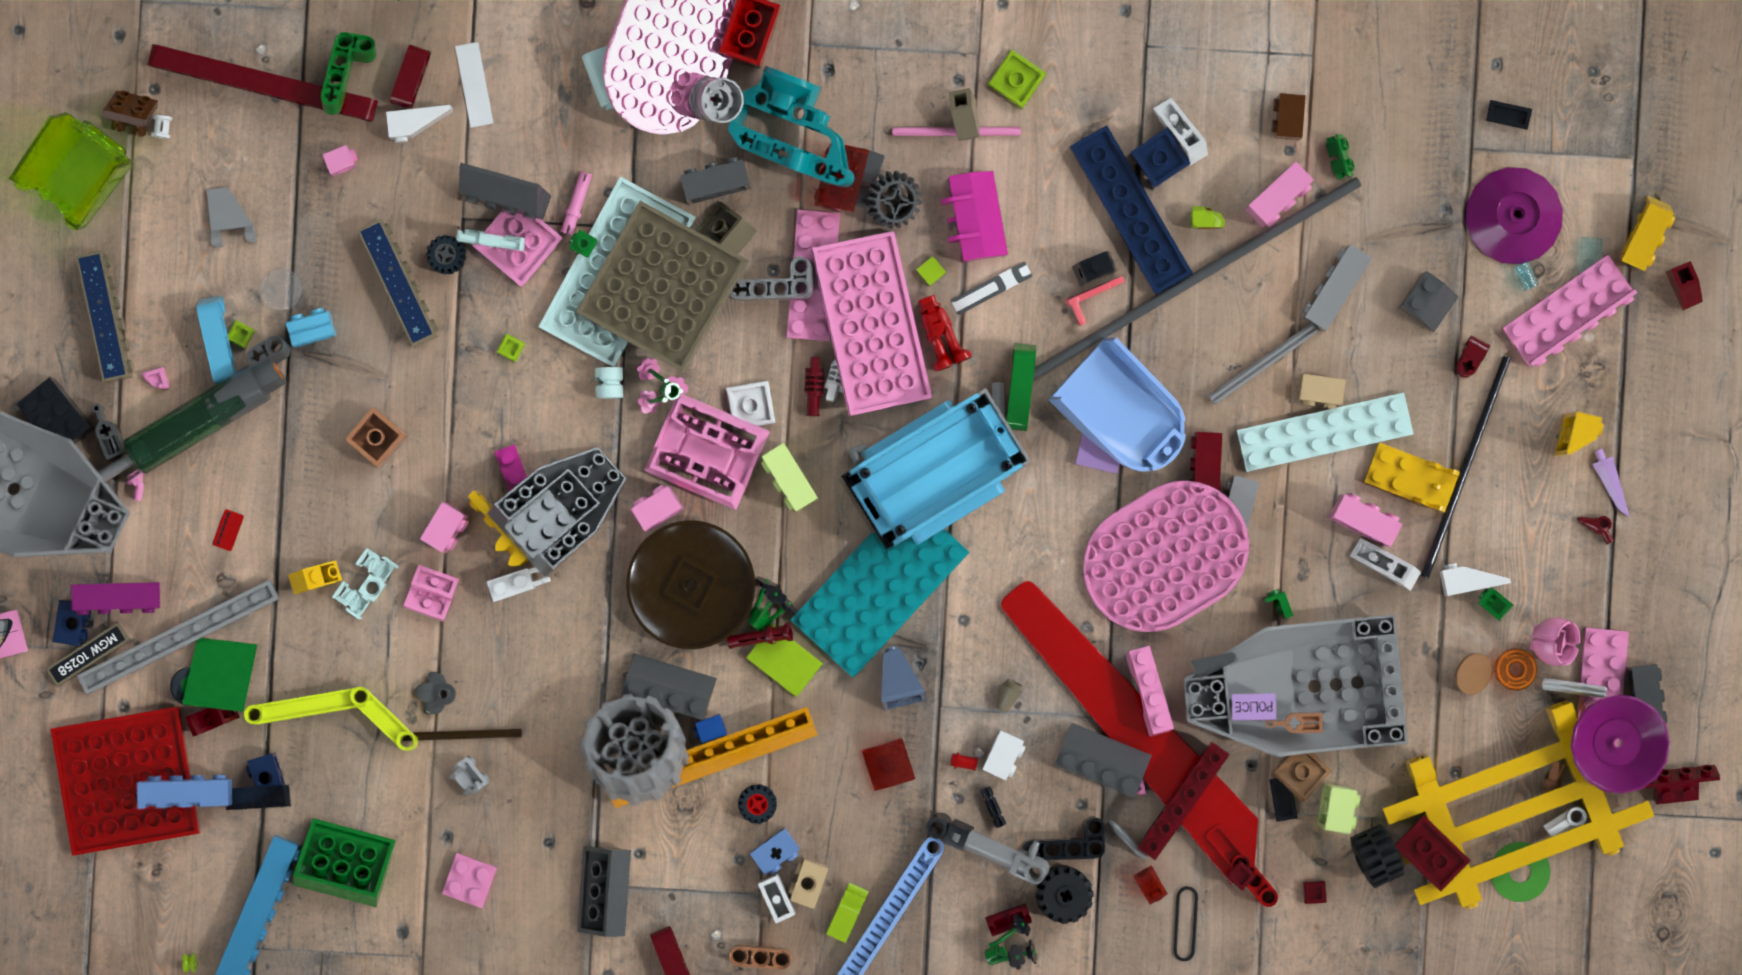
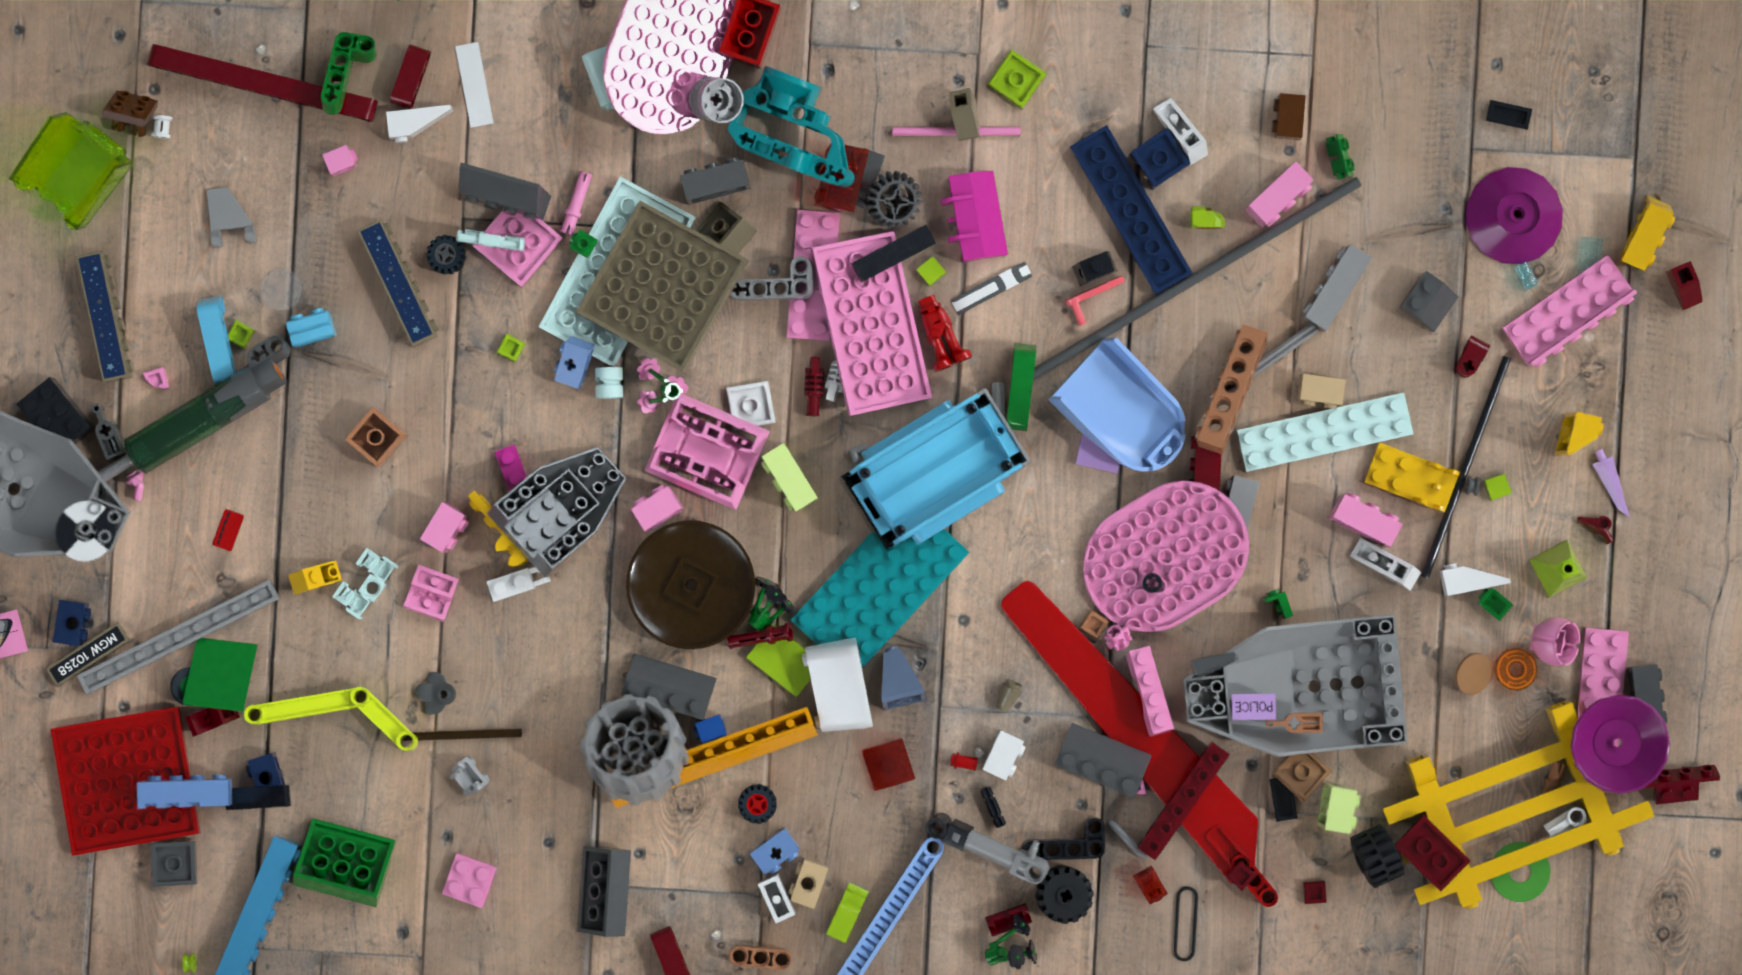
magenta brick [70,582,160,615] -> none
white axle [1542,678,1607,698] -> none
none -> sticker [56,501,116,561]
none -> dark grey plate [151,841,197,887]
none -> medium blue brick [554,336,595,389]
none -> white windscreen [802,637,873,732]
none -> black tile [851,225,936,282]
none -> nougat tile [1080,610,1109,639]
none -> bright pink gear [1104,624,1132,651]
none -> black bush [1142,573,1163,593]
none -> nougat brick [1195,324,1268,455]
none -> dark grey bush [1465,476,1480,496]
none -> lime tile [1484,473,1512,501]
none -> lime slope [1529,540,1587,598]

